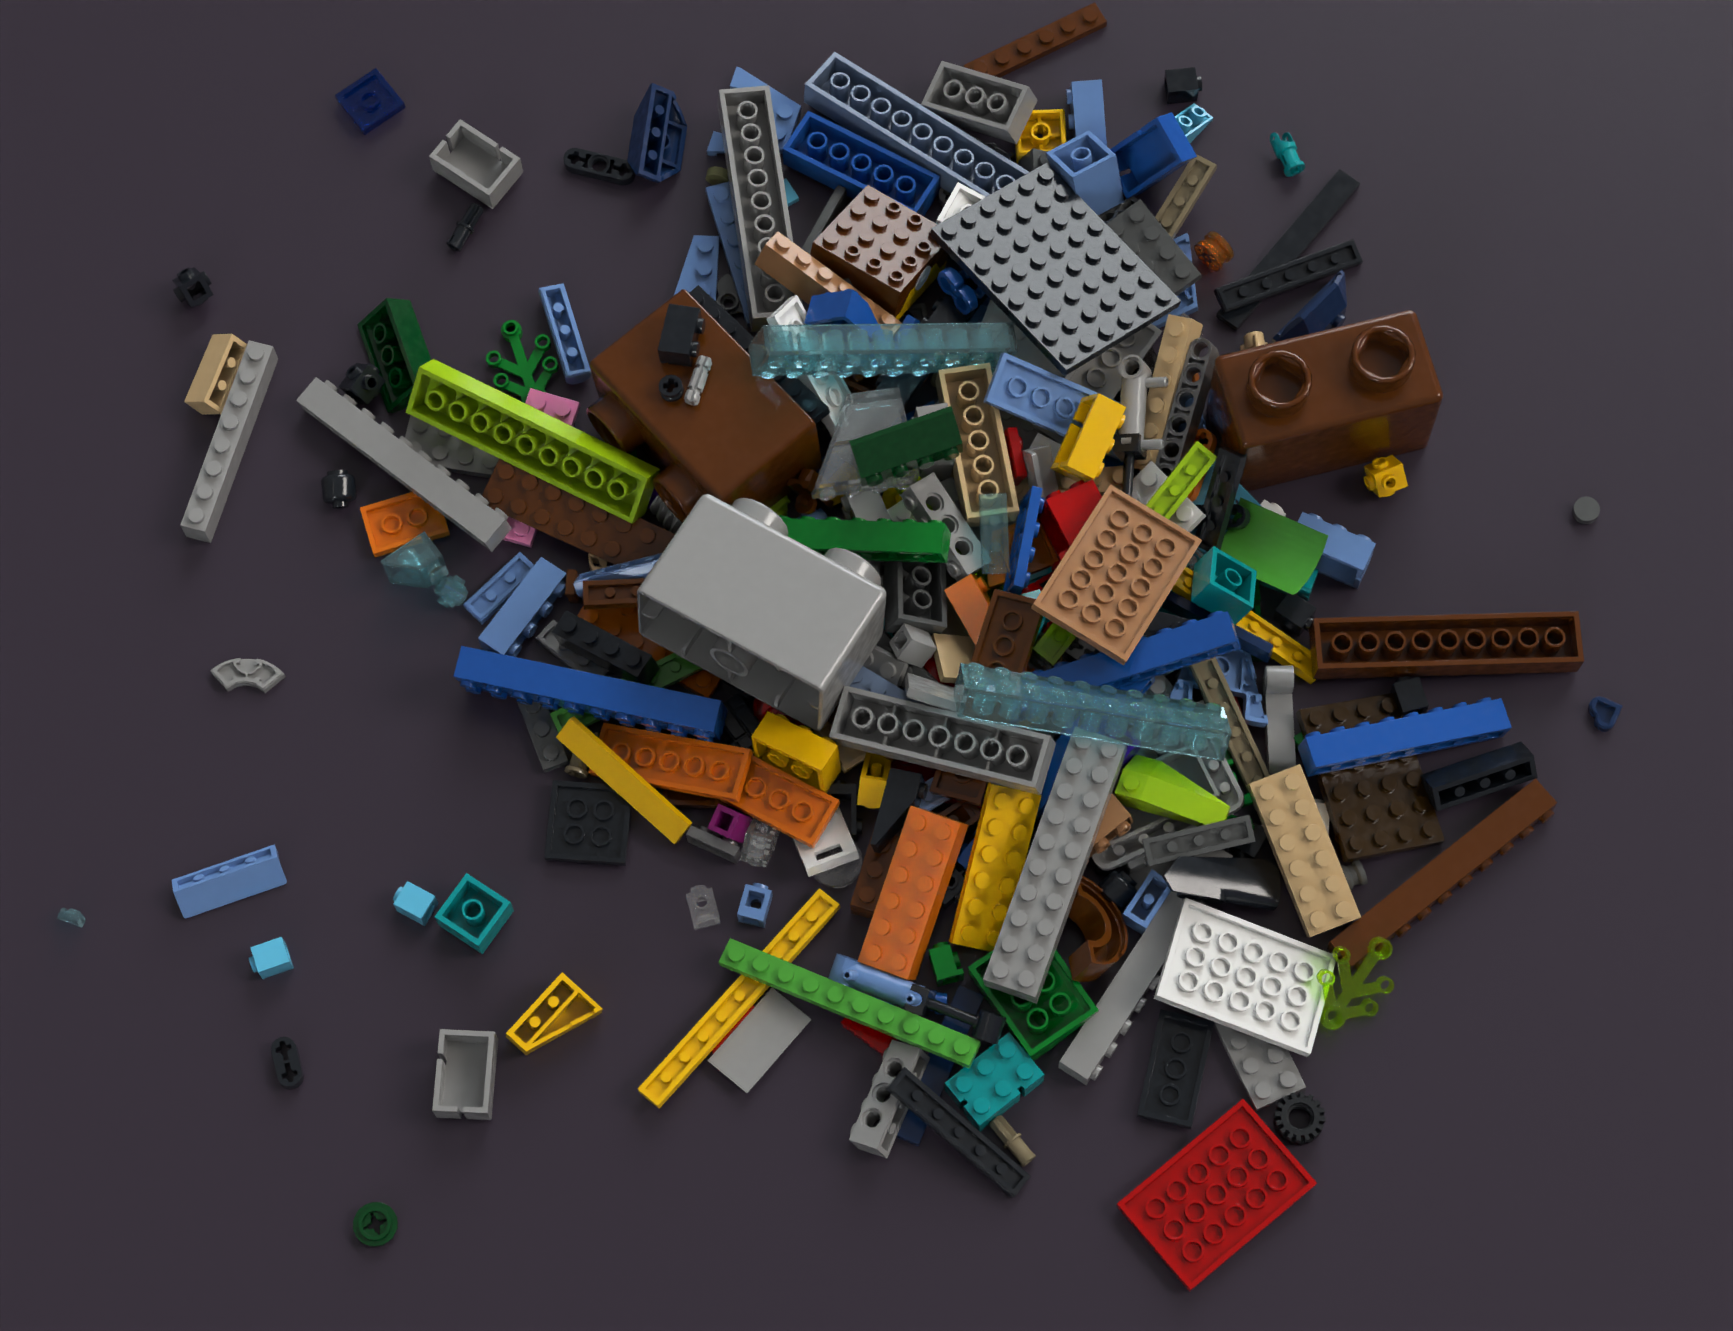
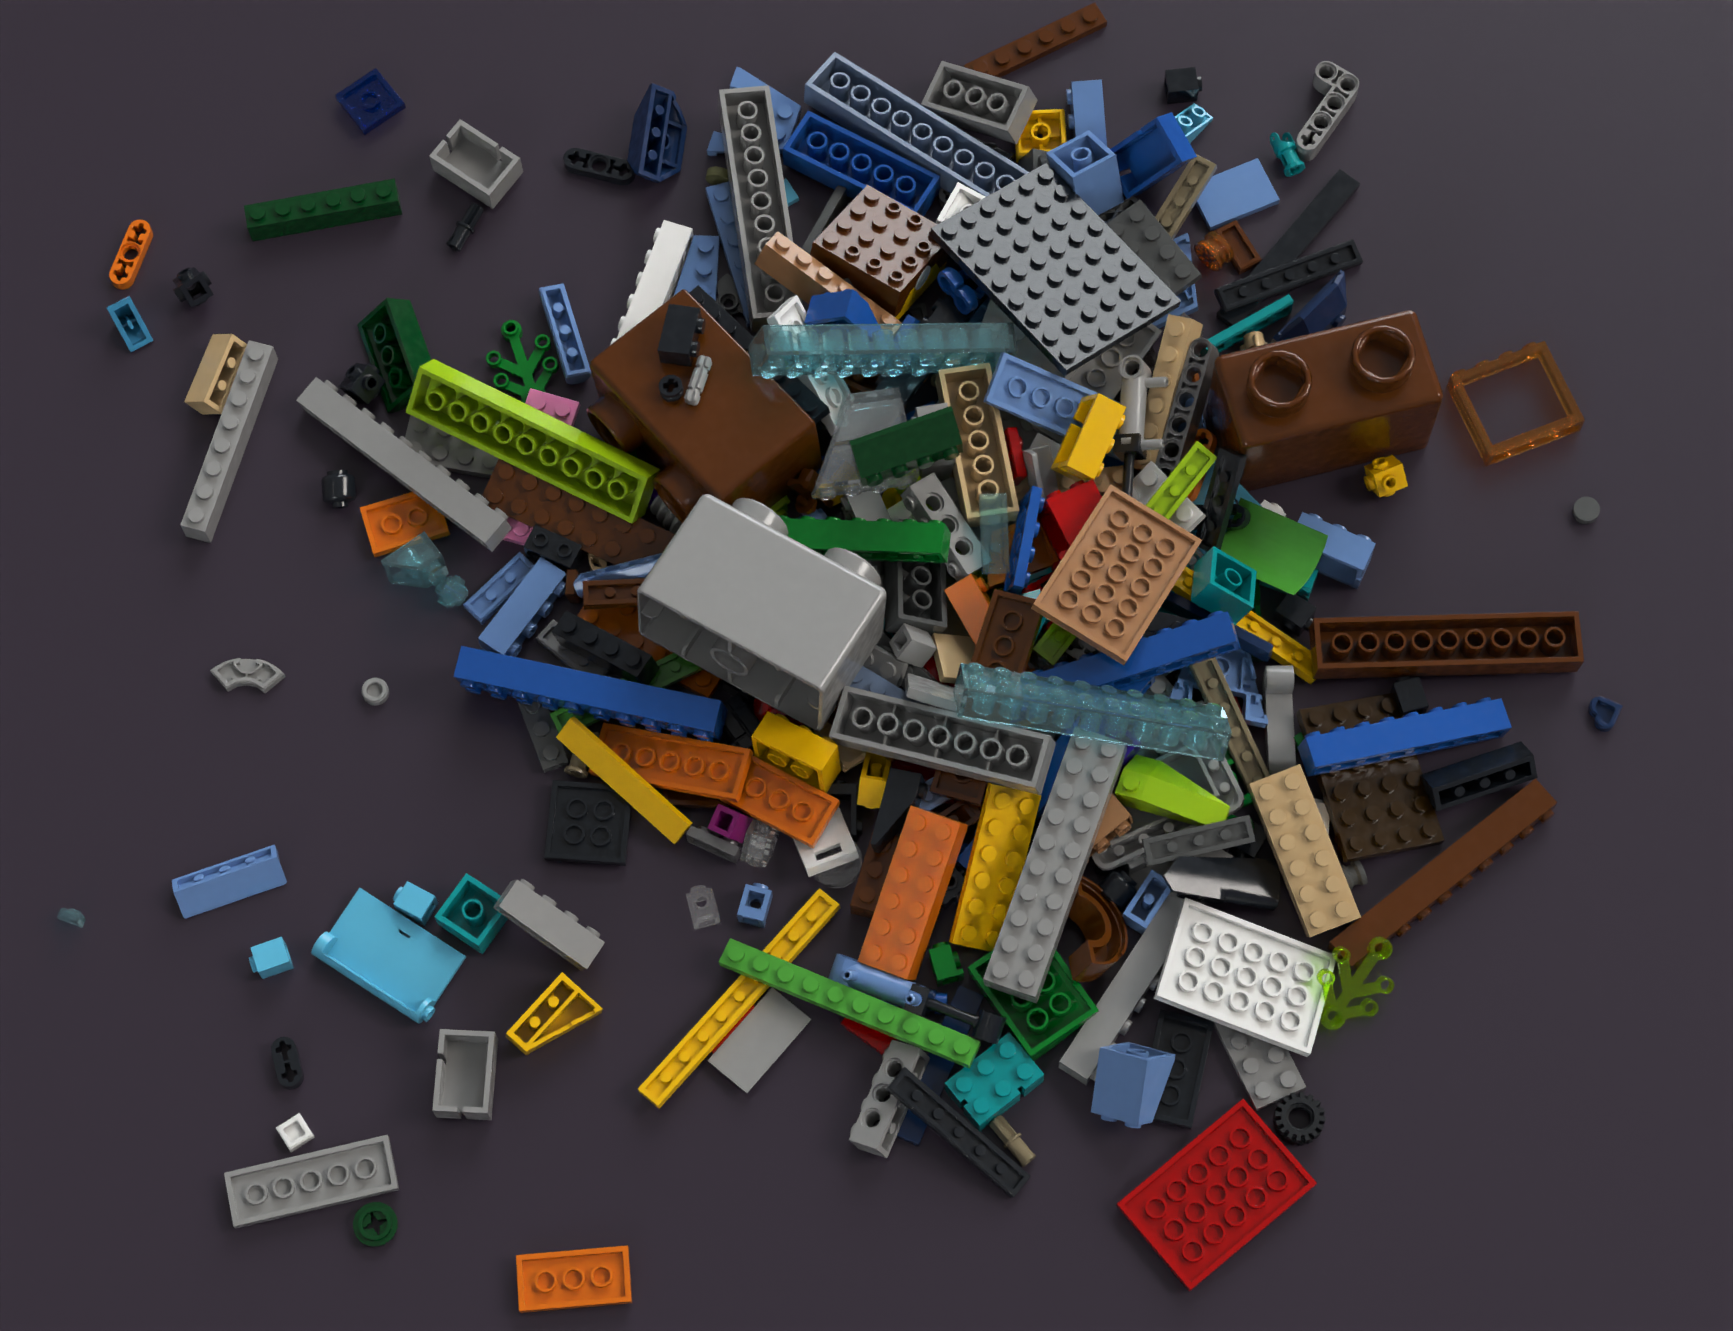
none -> dark azure slope [106,296,154,352]
none -> orange beam [109,220,153,290]
none -> light grey plate [224,1135,399,1229]
none -> dark green brick [244,178,403,242]
none -> white tile [276,1113,315,1152]
none -> medium azure door [311,888,466,1024]
none -> light grey tile [361,678,389,706]
none -> light grey brick [493,879,605,970]
none -> orange plate [516,1245,632,1313]
none -> black brick [523,525,585,574]
none -> white brick [610,220,694,345]
none -> medium blue slope [1091,1042,1176,1128]
none -> medium blue tile [1196,158,1280,231]
none -> teal tile [1200,294,1294,357]
none -> reddish brown tile [1214,220,1262,275]
none -> light grey beam [1296,61,1359,162]
none -> clear orange window [1447,341,1585,467]

